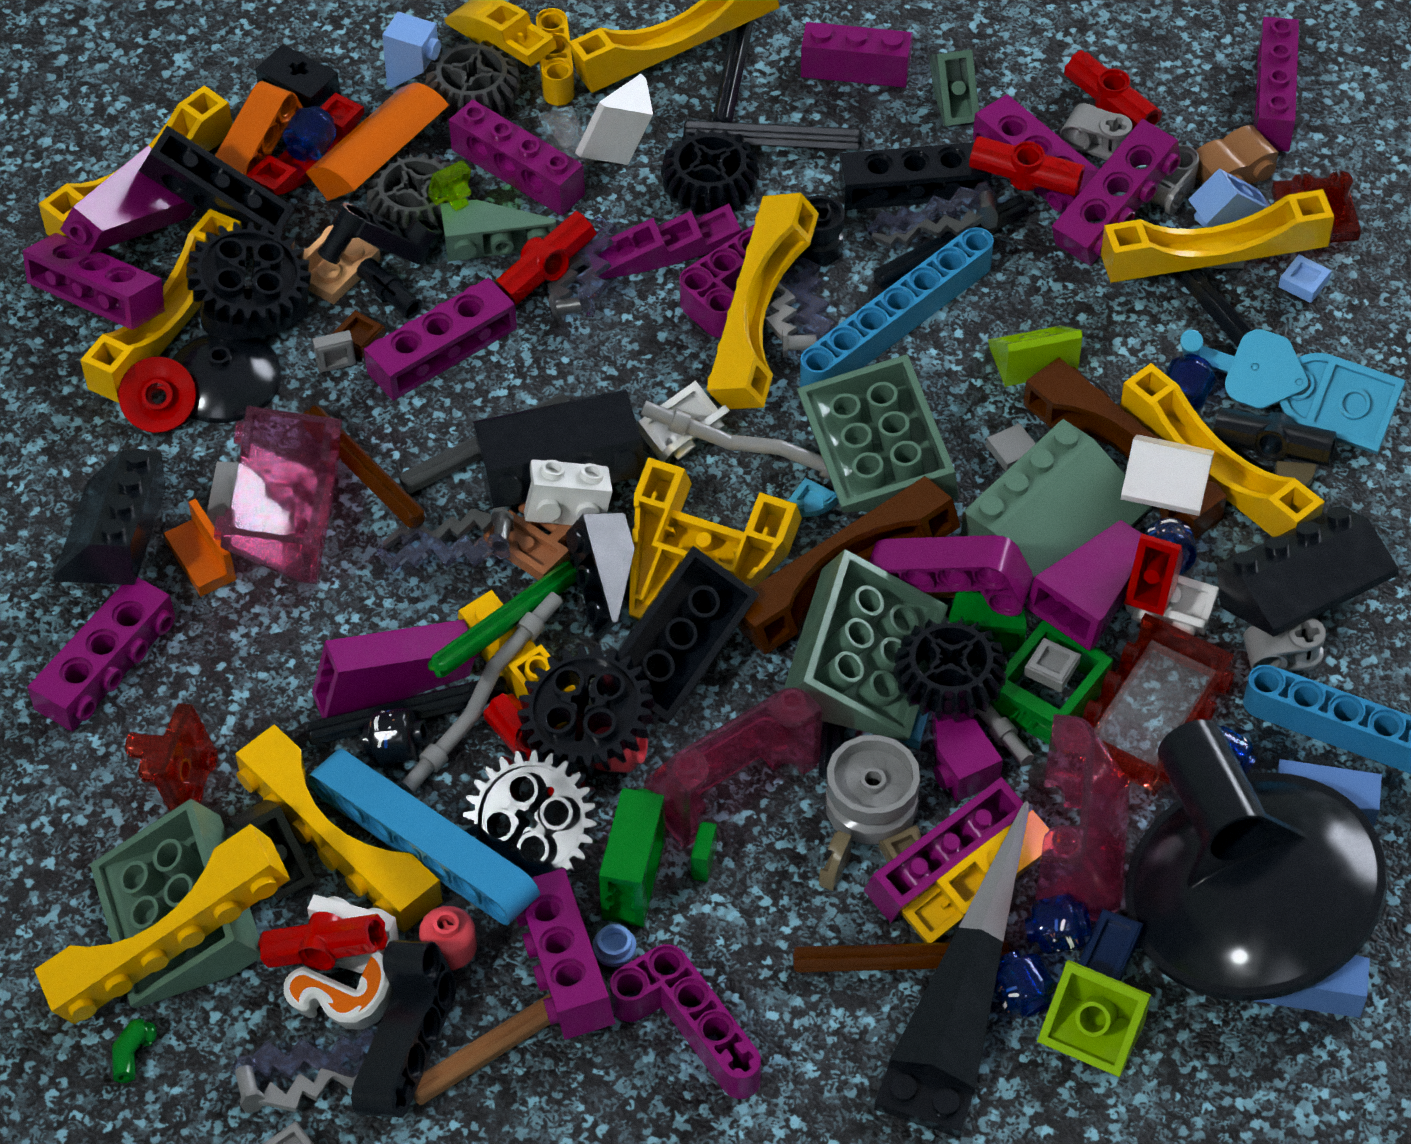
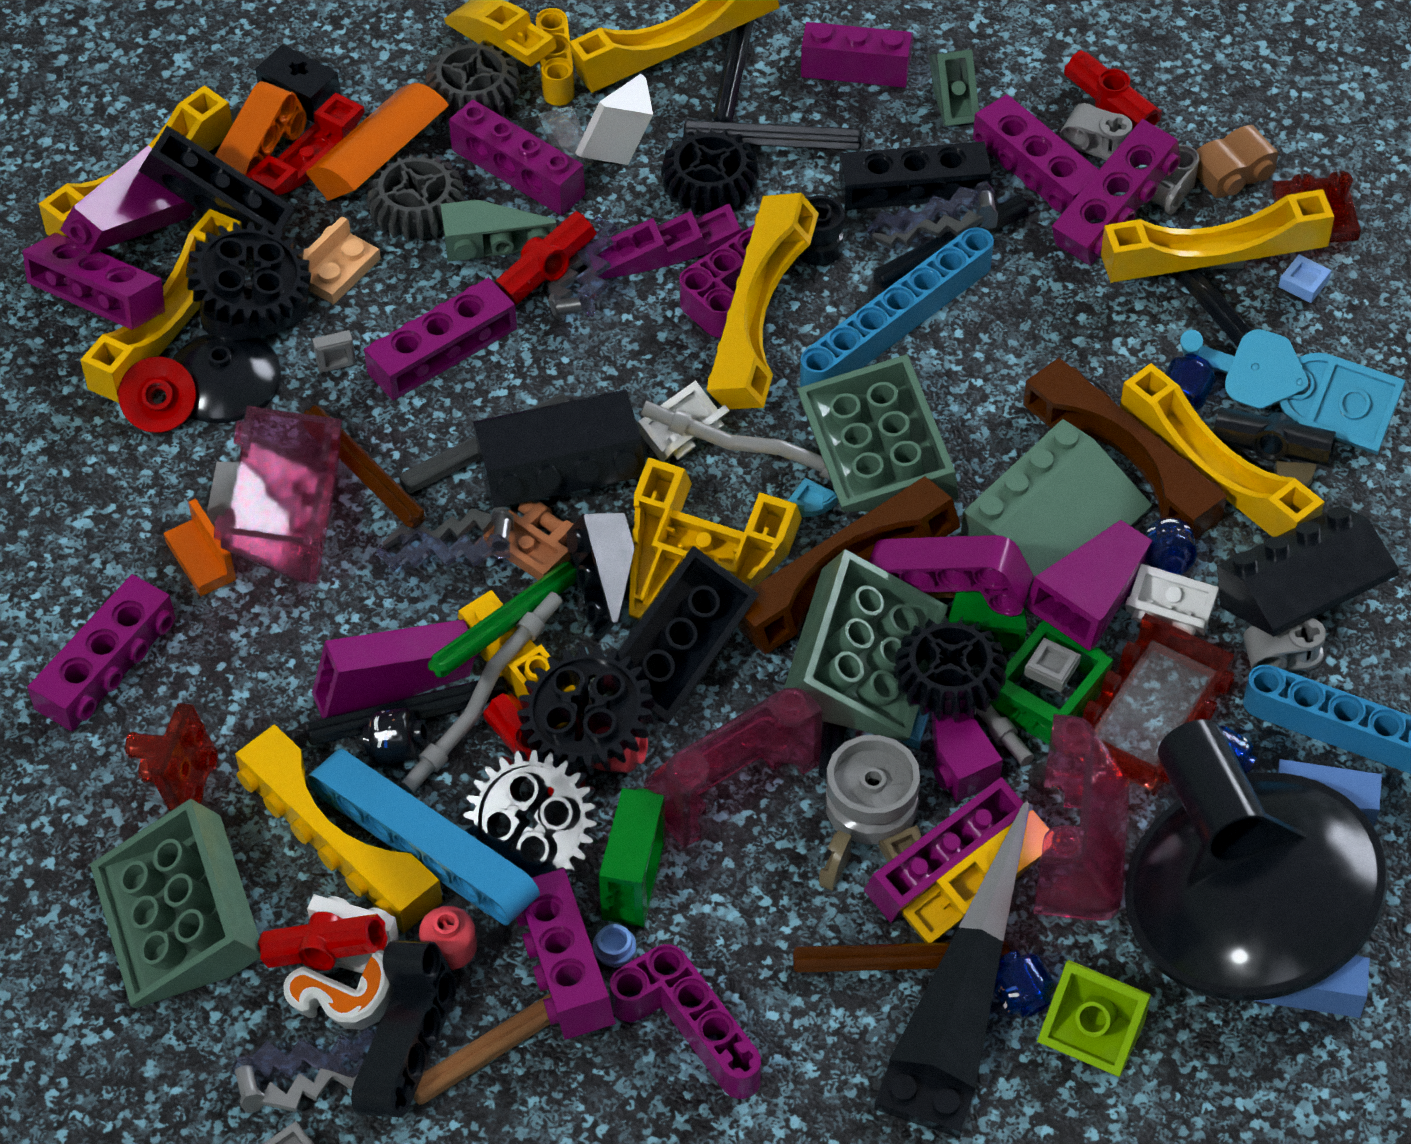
yellow arch [34,824,291,1025] -> none
black slope [53,449,166,585] -> none
green arm [112,1018,157,1083] -> none
pearl dark grey slope [229,800,316,901] -> none
clear blue head [282,106,336,161] -> none
black beam [317,203,443,265] -> none
reddish brown tile [332,310,386,358] -> none
black pin [356,257,422,319] -> none
light blue slope [382,12,441,88] -> none
clear neon green tile [428,160,471,211] -> none
white bracket [524,459,613,525] -> none
green tile [691,822,717,882] -> none
piece [765,256,835,358] -> none
red piece [969,136,1085,196] -> none
light grey tile [986,423,1036,472] -> none
lime slope [988,325,1083,387] -> none
clear blue head [1025,894,1092,955] -> none
dark blue tile [1078,908,1144,982] -> none
white slope [1121,434,1214,516] -> none
red slope [1124,533,1183,616] -> none
light blue slope [1188,168,1271,228] -> none
magenta brick [1254,16,1299,152] -> none

